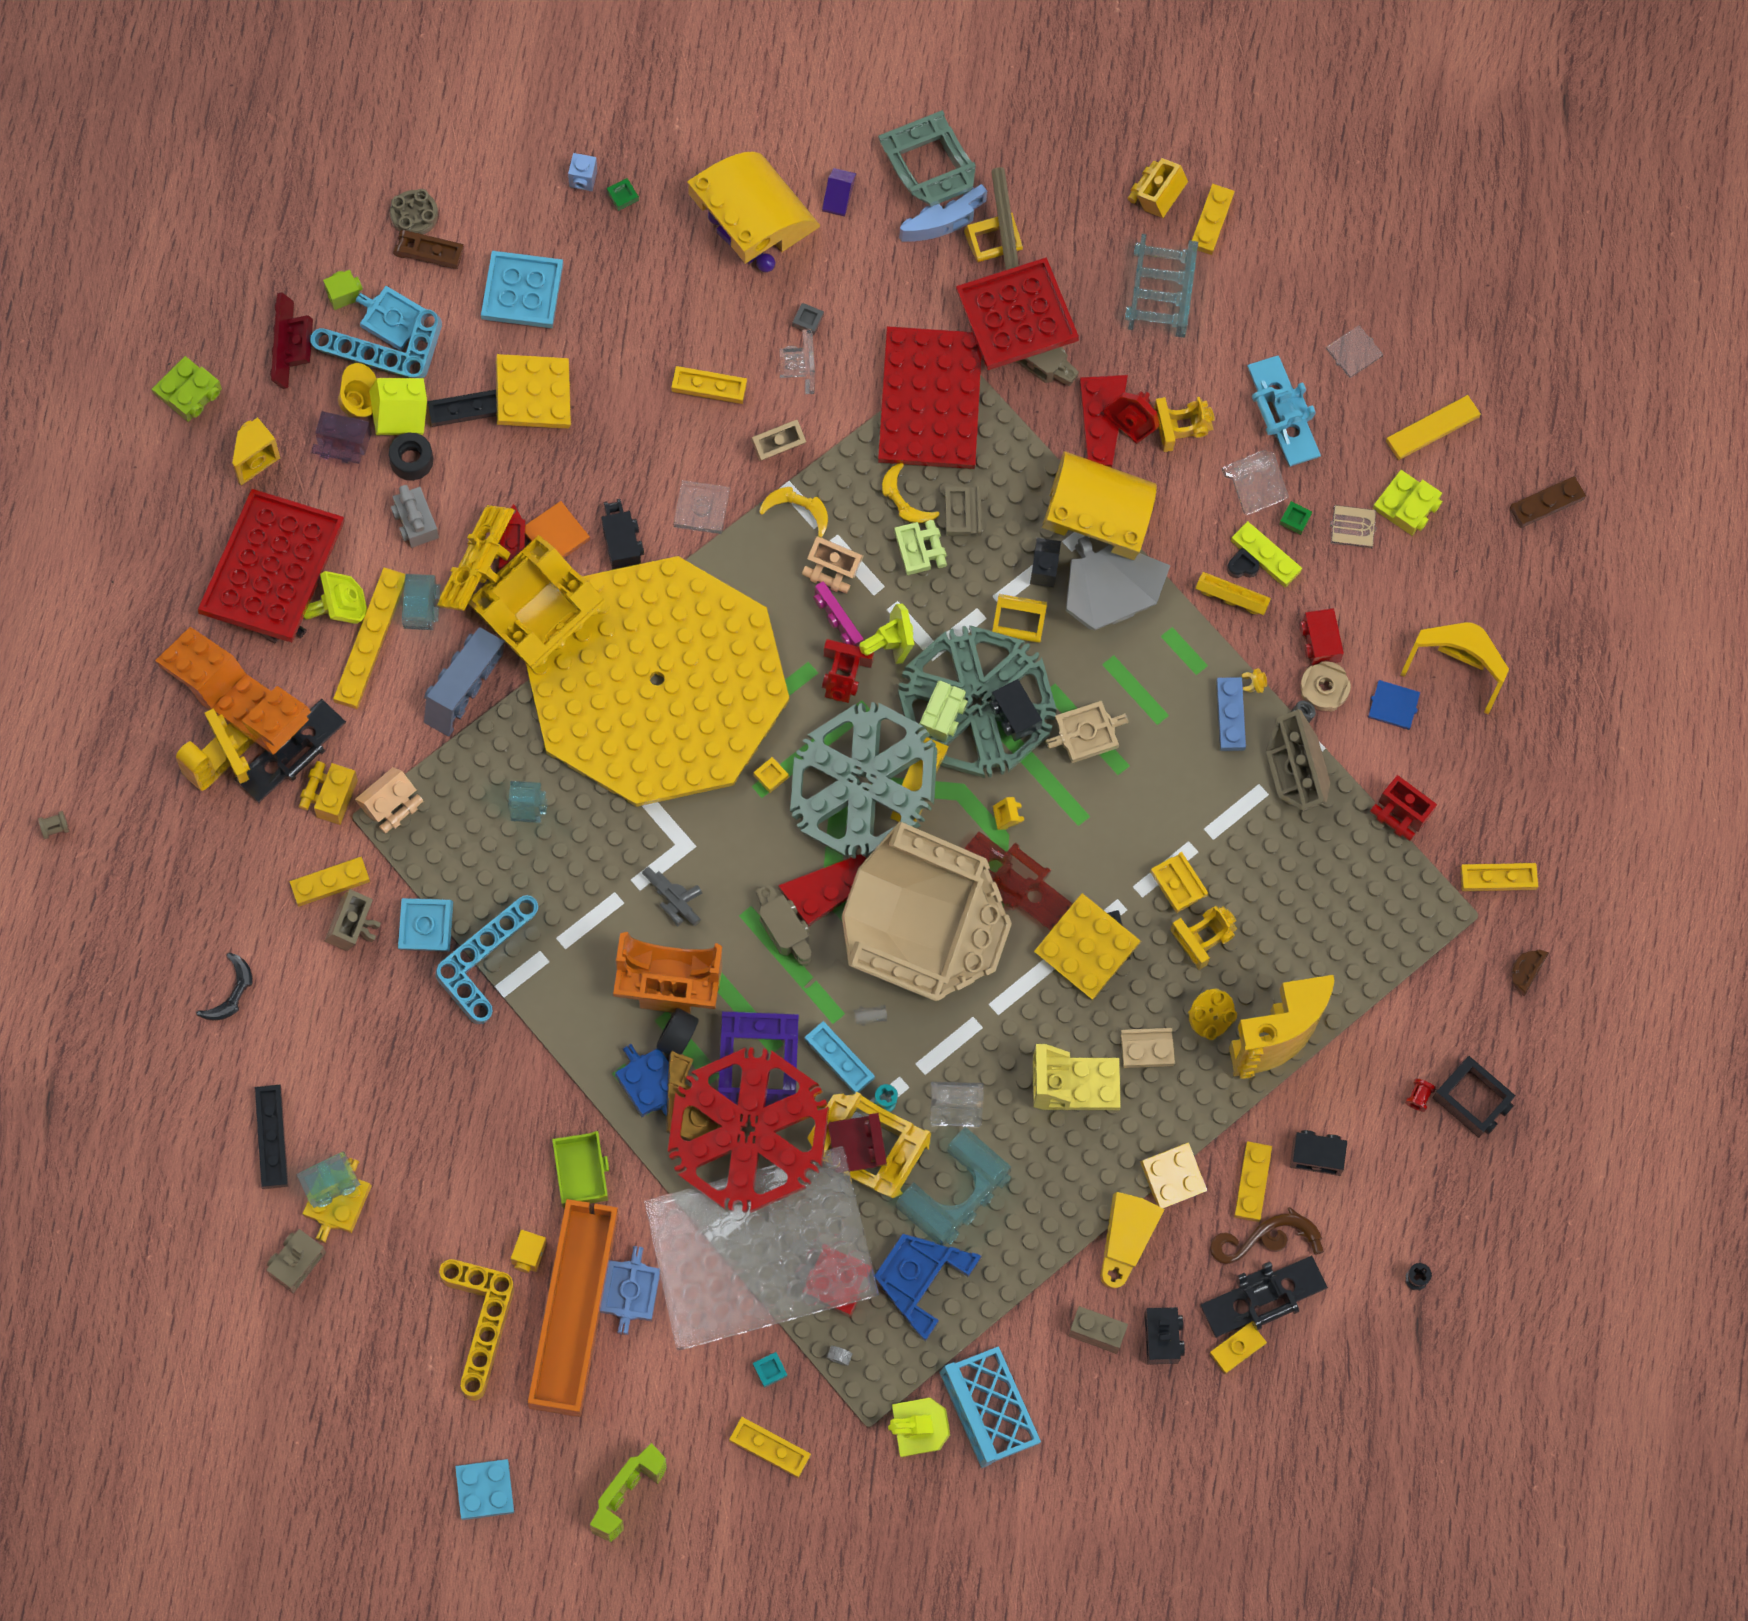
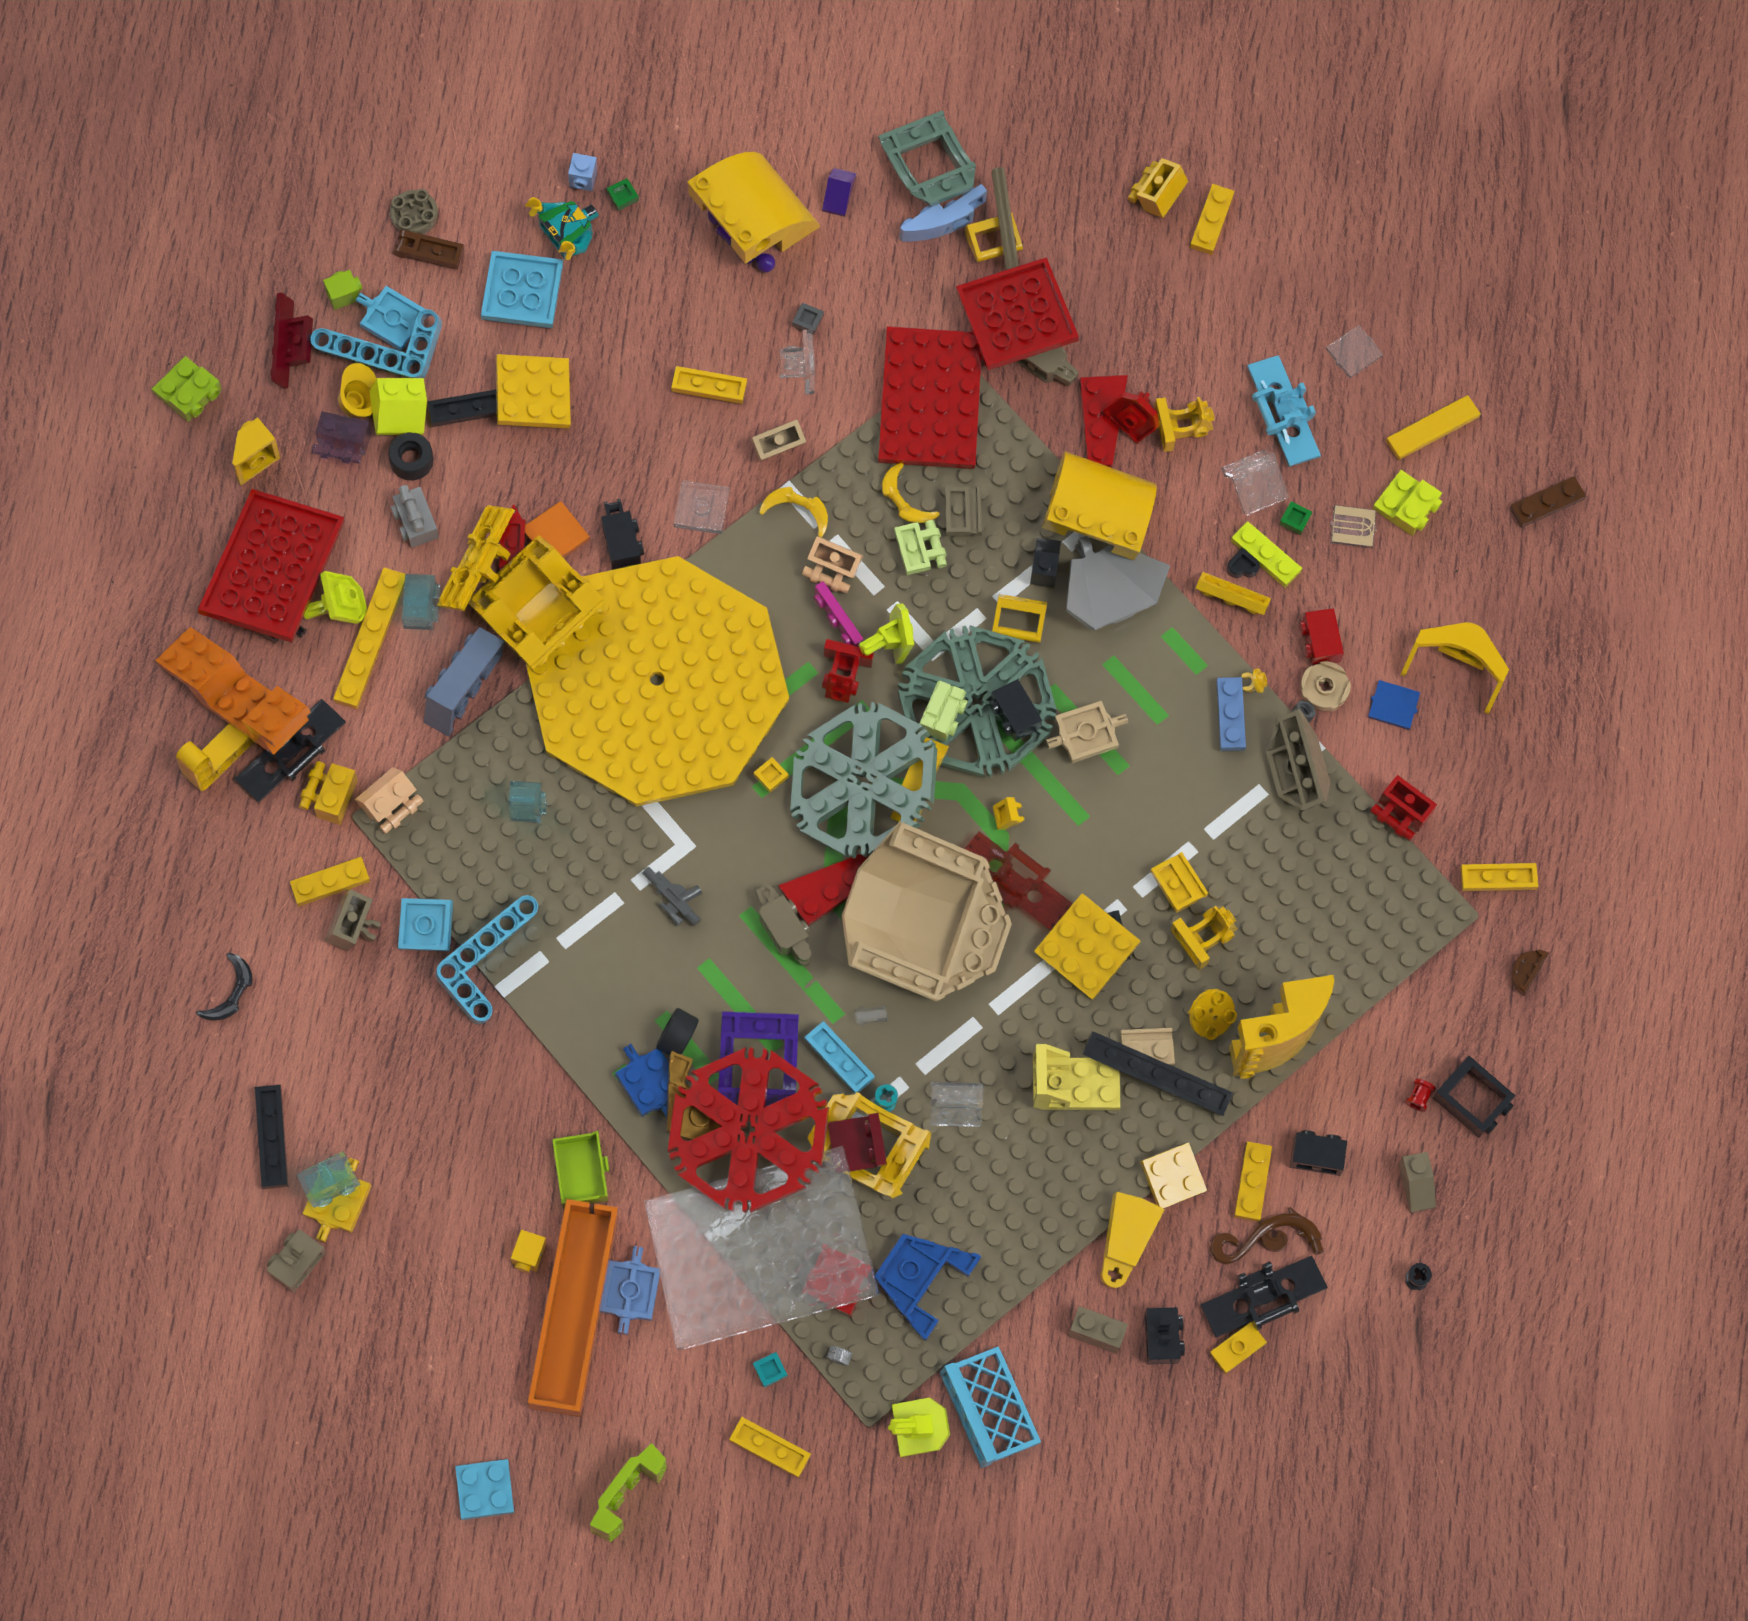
dark tan bush [38,811,69,839] -> none
yellow plate [205,708,250,784] -> none
yellow beam [439,1259,514,1401] -> none
orange piece [613,932,722,1014] -> none
clear light blue arch [896,1127,1012,1246] -> none
clear light blue fence [1125,234,1198,338] -> none
none -> torso [525,197,599,260]
none -> black plate [1082,1031,1233,1116]
none -> dark tan slope [1398,1152,1436,1213]

